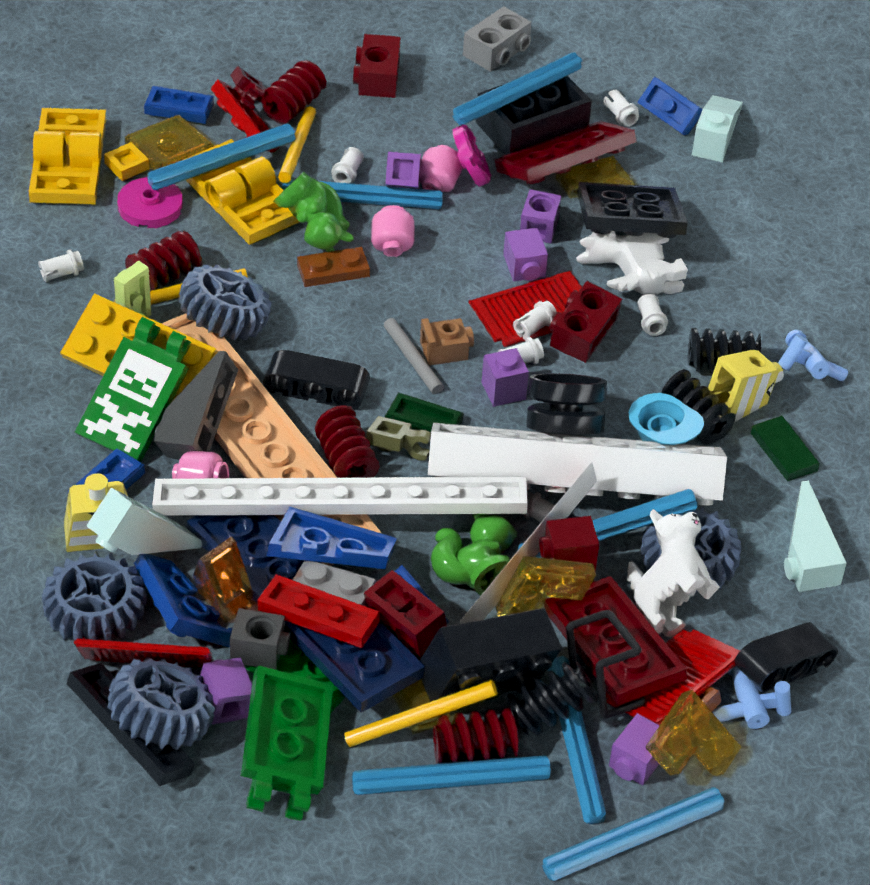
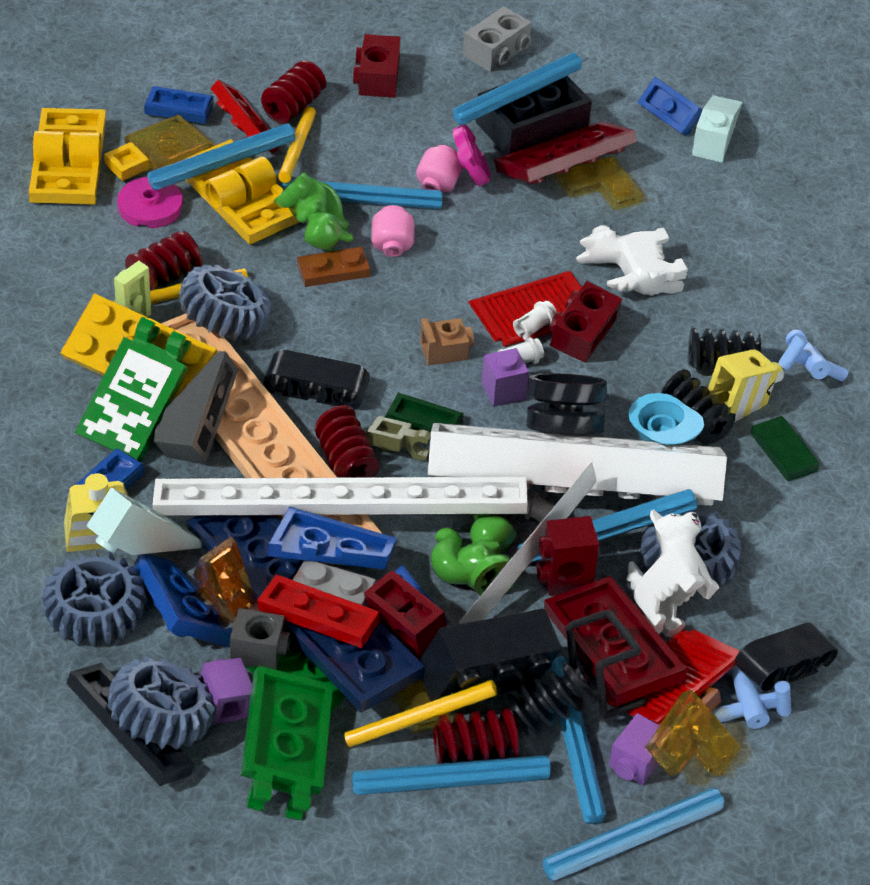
white pin [38,250,84,282] -> none
red window [74,639,214,668] -> none
bright pink head [172,451,229,479] -> none
dark red plate [230,66,266,110] -> none
white pin [332,147,364,184] -> none
light grey bar [384,318,444,394] -> none
medium lavender brick [385,152,421,189] -> none
clear yellow plate [495,556,596,617] -> none
medium lavender brick [503,228,548,281] -> none
medium lavender brick [520,189,562,243] -> none
black plate [577,182,688,238] -> none
white pin [604,90,639,127] -> none
white pin [637,294,668,336] -> none
light aqua slope [784,480,846,592] -> none

